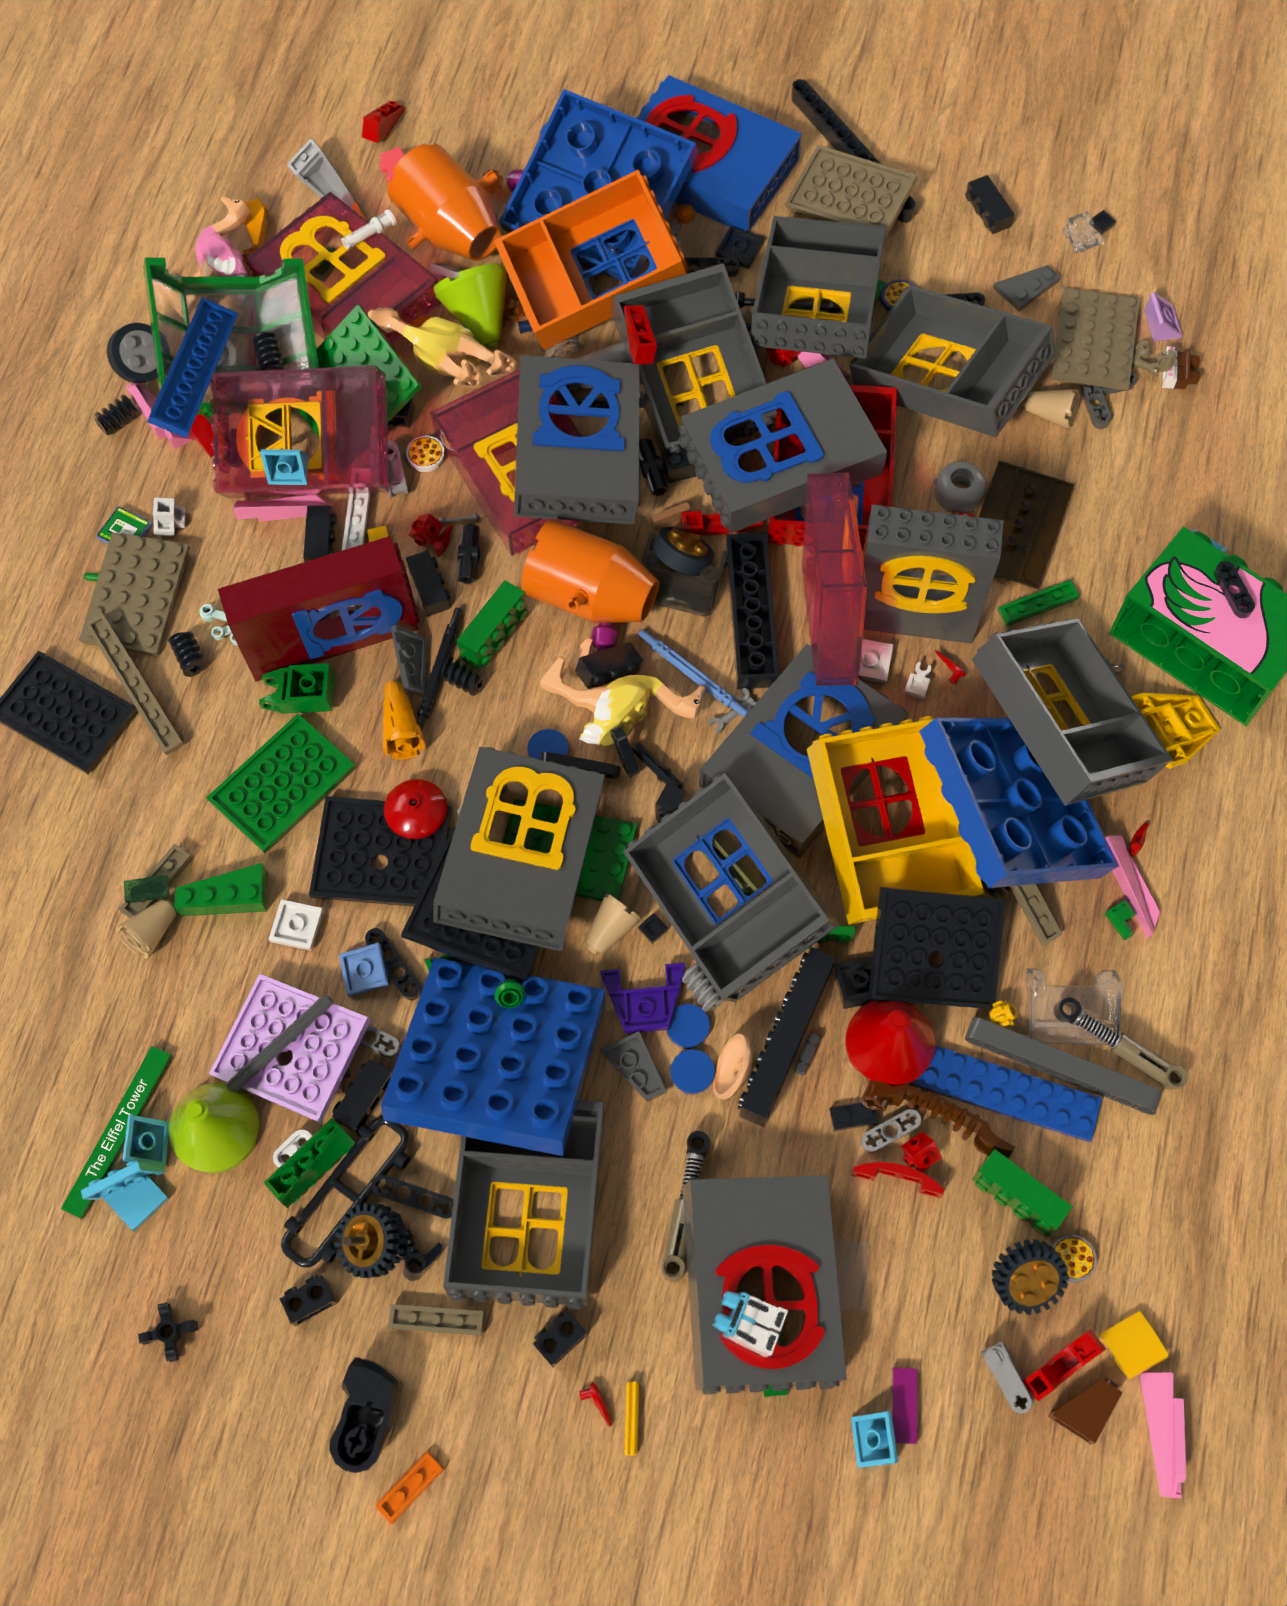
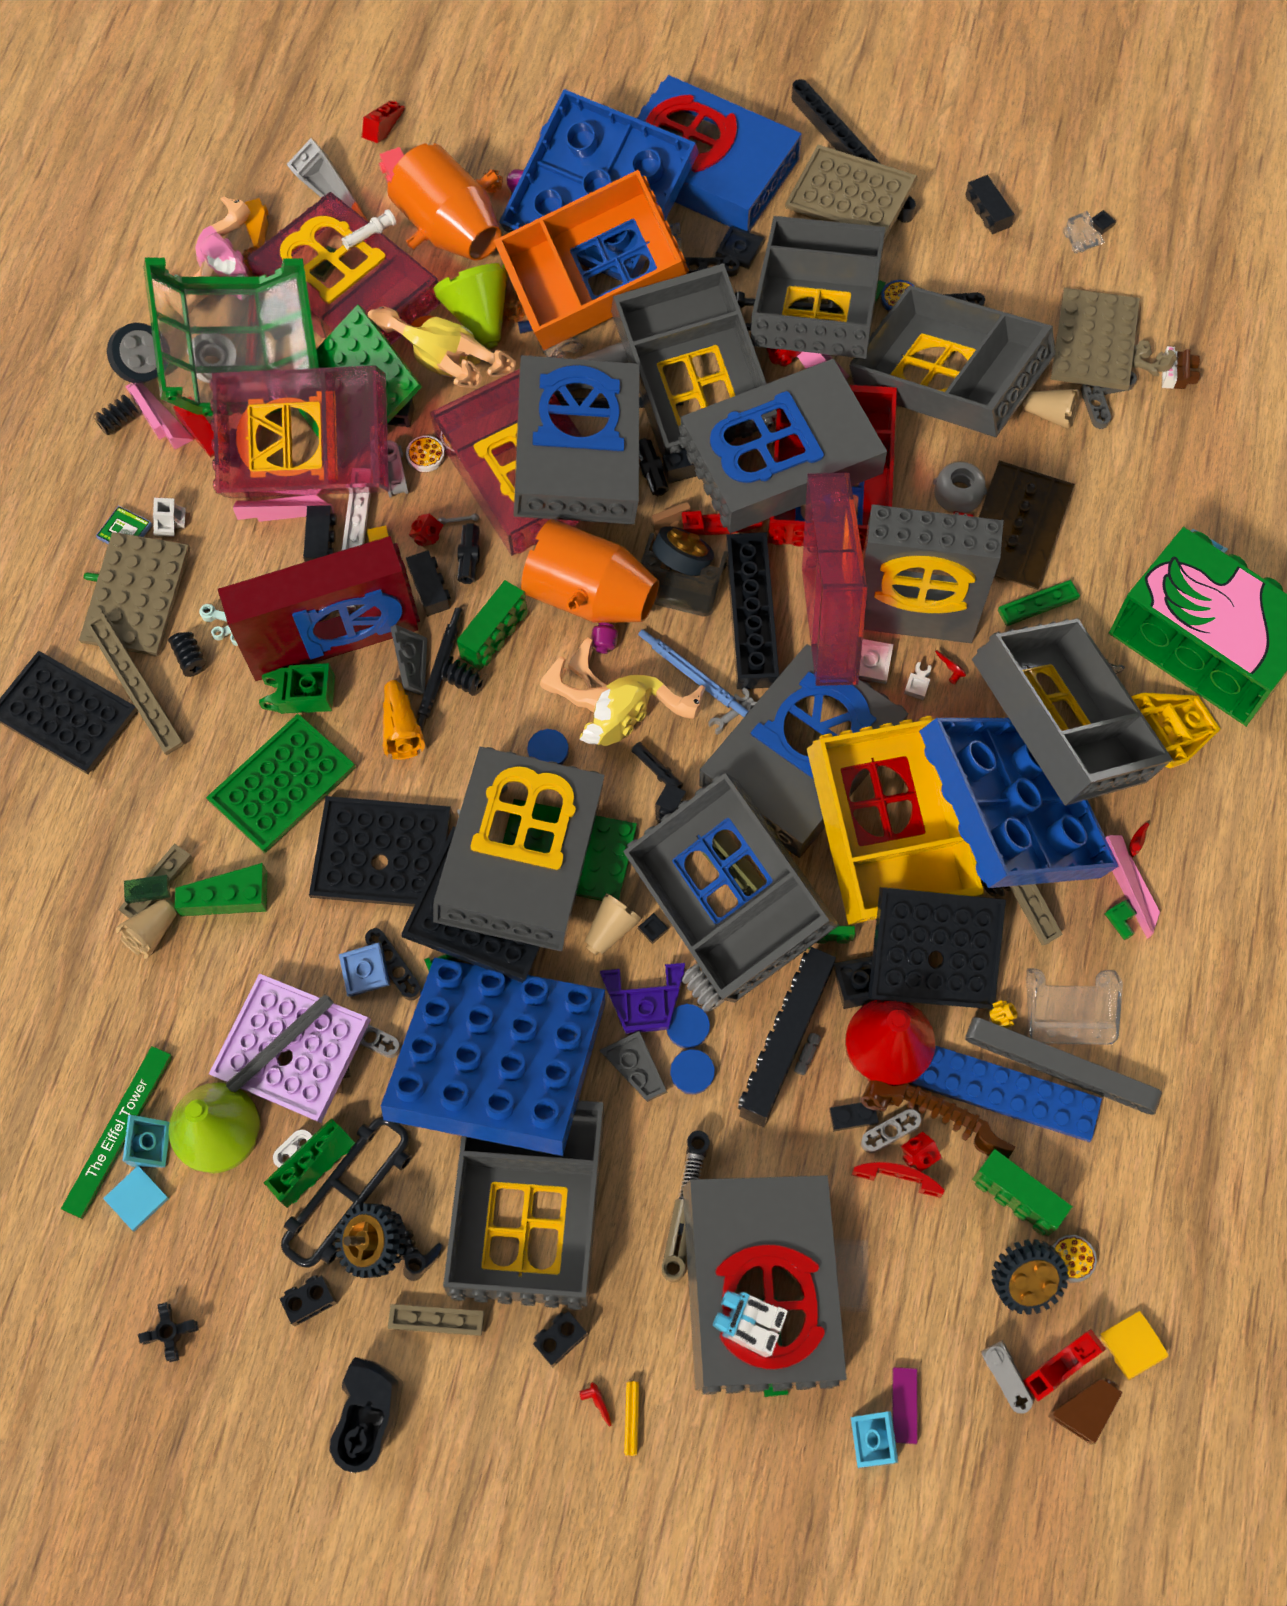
medium azure wing [81,1160,165,1200] -> none
blue plate [147,297,239,439] -> none
black piece [252,331,285,376] -> none
medium azure slope [260,449,309,485] -> none
white plate [268,899,324,951] -> none
black brick [332,1059,392,1133] -> none
black beam [371,1174,454,1219] -> none
orange tile [375,1451,445,1524] -> none
red dish [384,779,448,839] -> none
plate [429,262,463,279] -> none
red bar [434,525,453,557] -> none
green cone [495,979,525,1008] -> none
black beam [539,752,621,779] -> none
black brick [575,642,643,689] -> none
black beam [610,725,640,778] -> none
red slope [624,305,657,364] -> none
orange tile [677,205,695,224] -> none
light nougat dish [713,1034,753,1100] -> none
dark grey wing [993,265,1060,311] -> none
piece [1053,997,1188,1090] -> none
bright pink wedge [1140,1373,1186,1498] -> none
lavender slope [1144,292,1183,342] -> none
black beam [1214,561,1255,618] -> none

